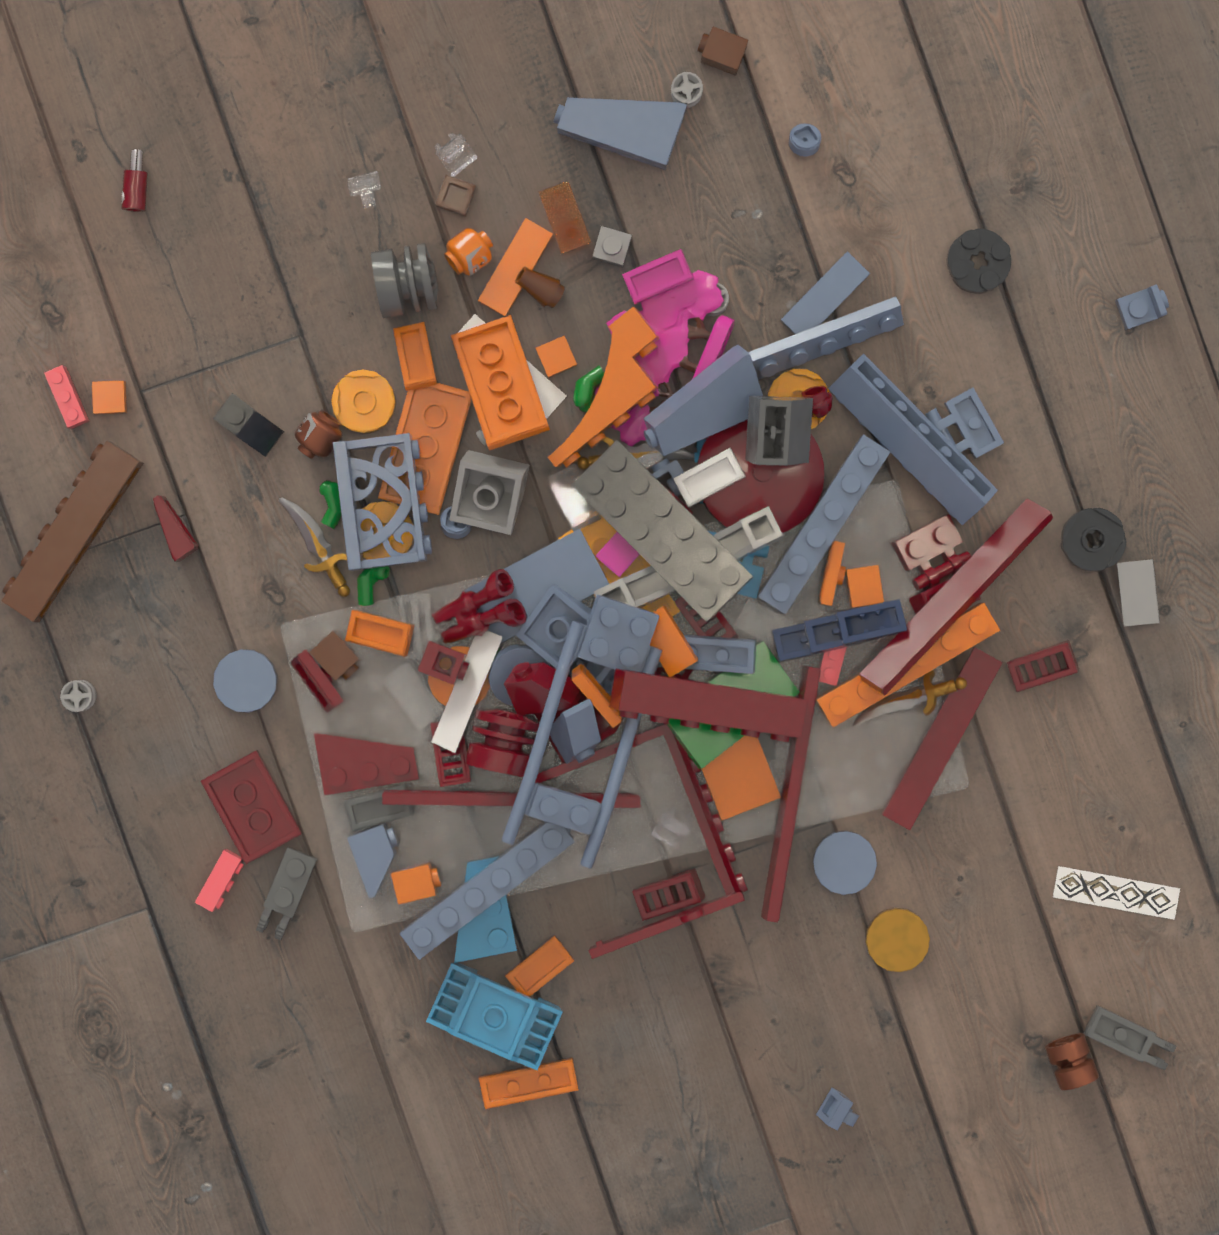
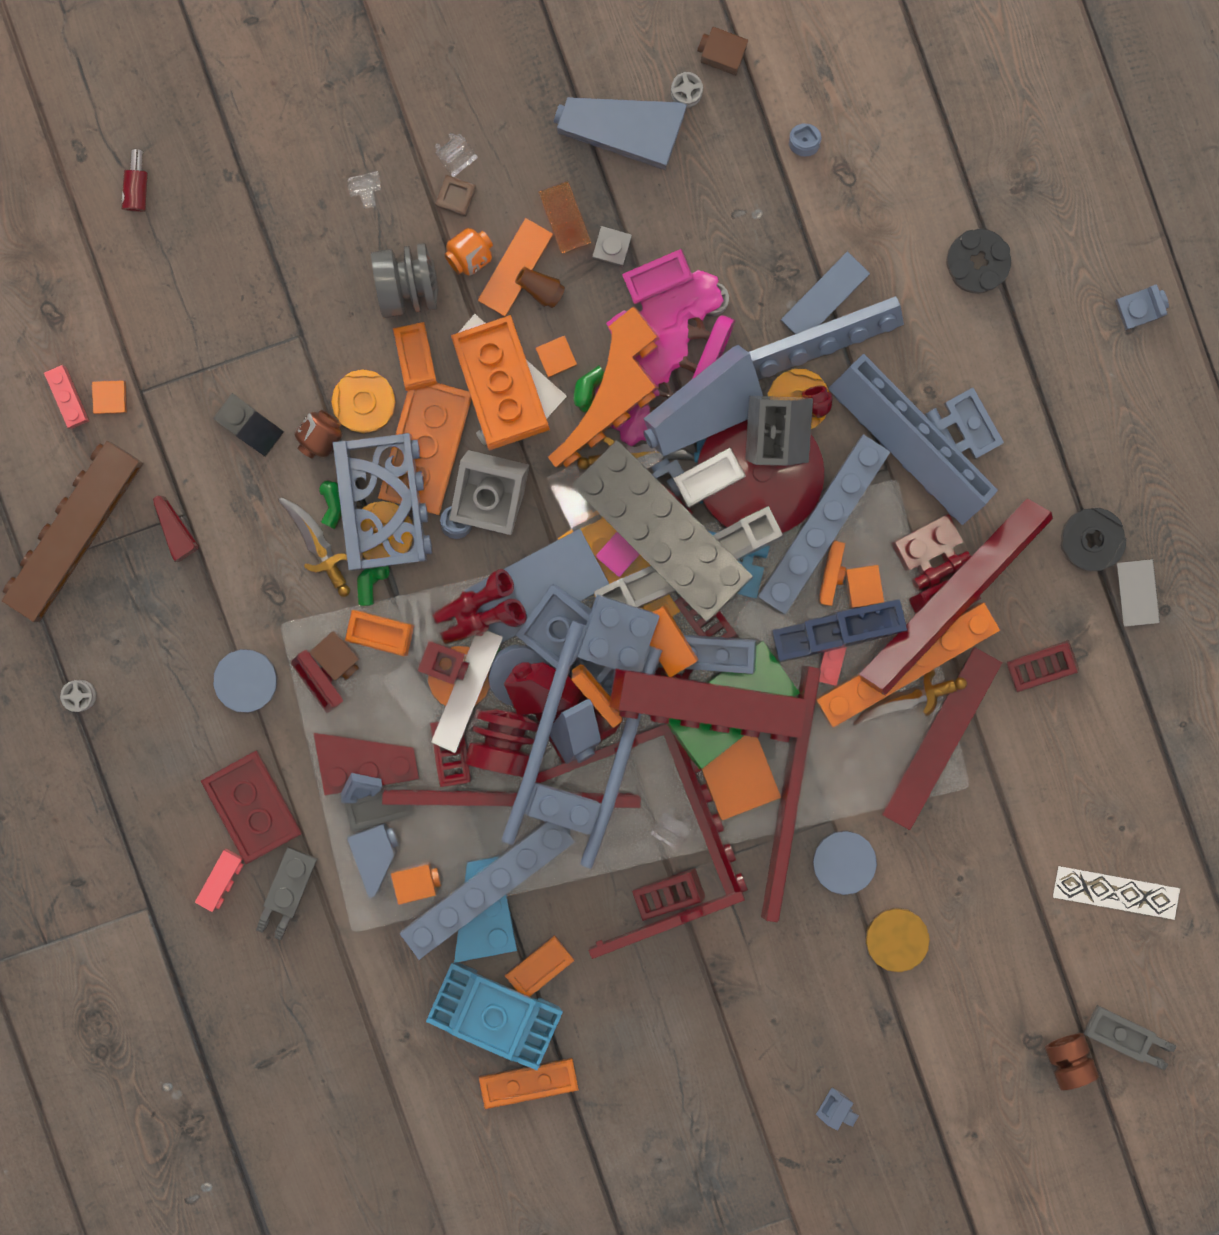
none -> sand blue tile [341,773,382,803]

